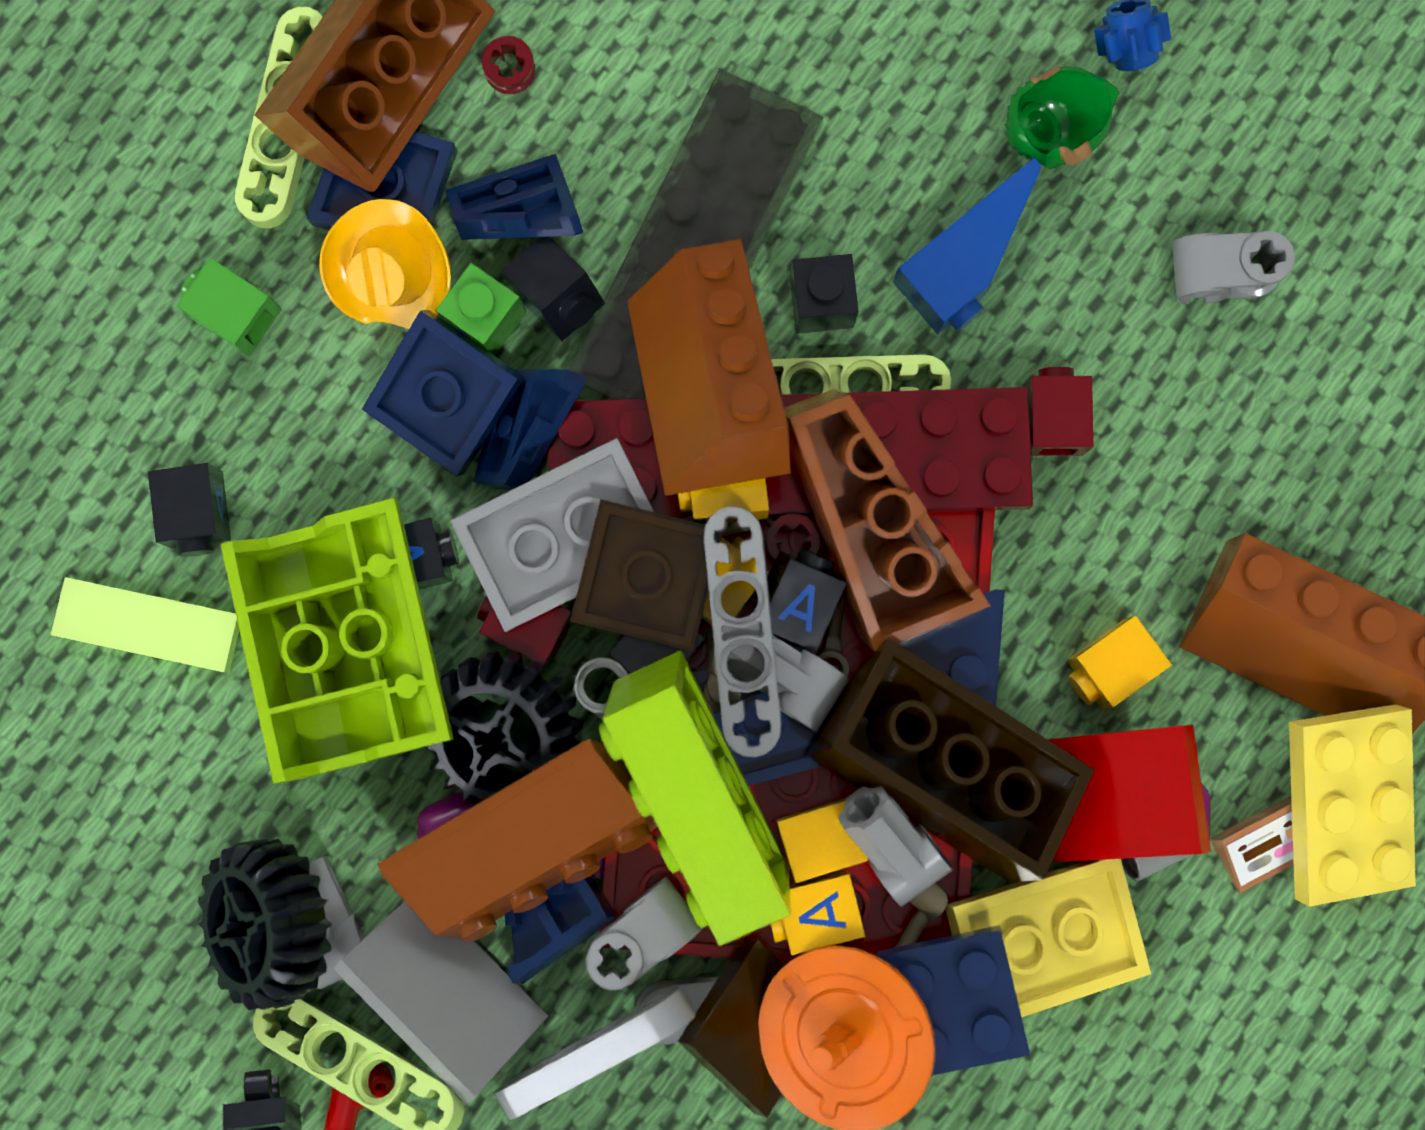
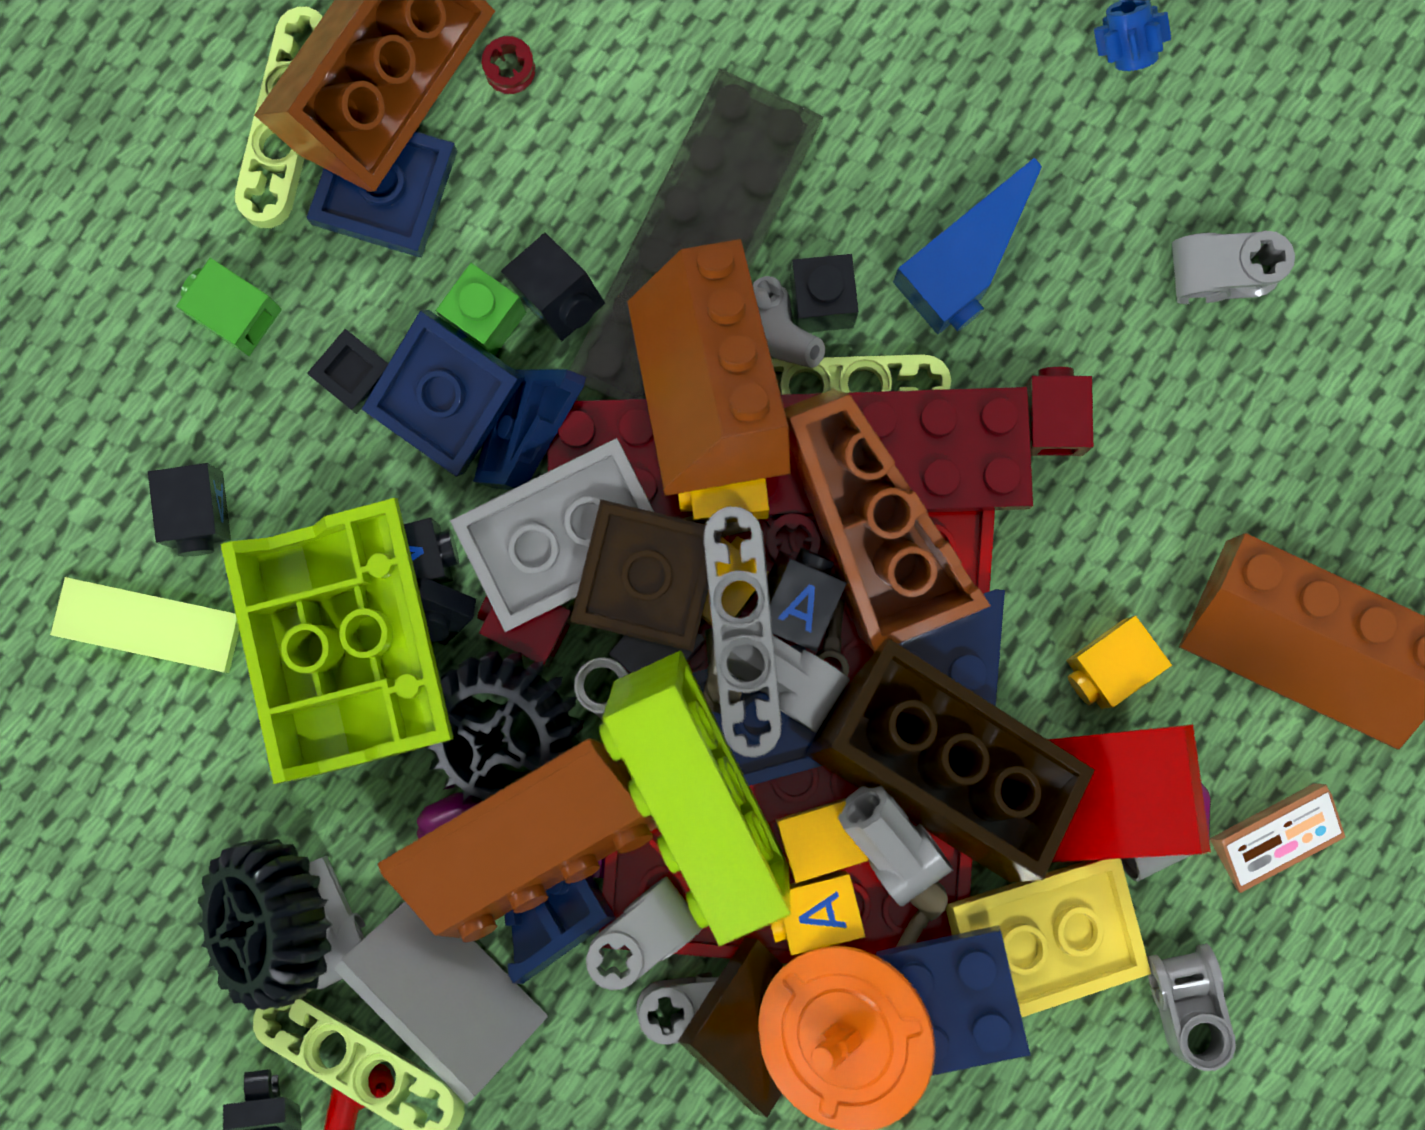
yellow hat [319,199,452,329] -> none
dark blue wing [446,154,584,240] -> none
beam [494,987,696,1120] -> none
green hair [1005,65,1119,169] -> none
light yellow plate [1289,704,1416,907] -> none
none -> black plate [307,329,388,415]
none -> black plate [417,577,476,645]
none -> light grey arm [753,276,825,368]
none -> light grey piece [1147,943,1236,1071]

